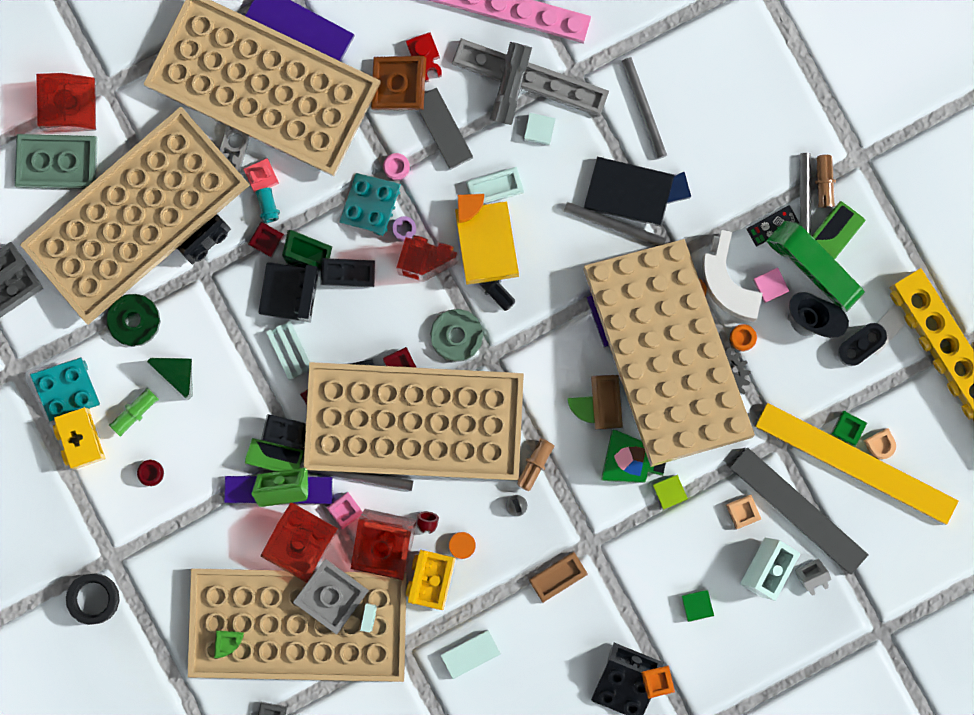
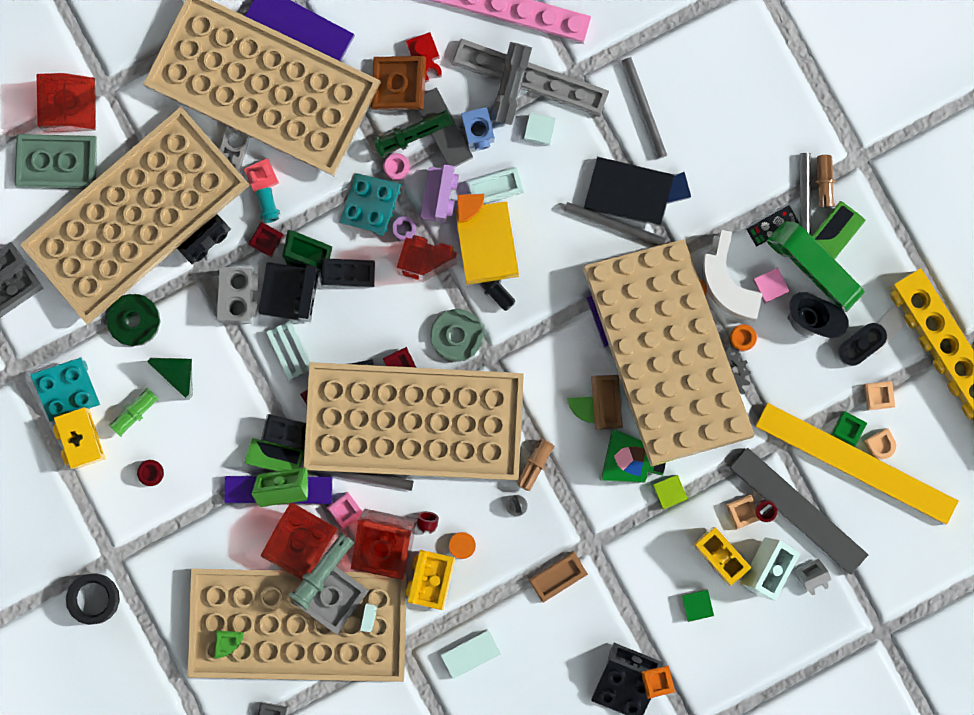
none -> light grey brick [217,267,259,324]
none -> sand green pin [288,533,354,610]
none -> dark green pin [373,109,454,159]
none -> lavender bracket [420,164,459,223]
none -> medium blue brick [461,107,495,151]
none -> yellow brick [692,527,751,586]
none -> dark red hinge [755,499,777,522]
none -> light nougat tile [864,381,895,411]

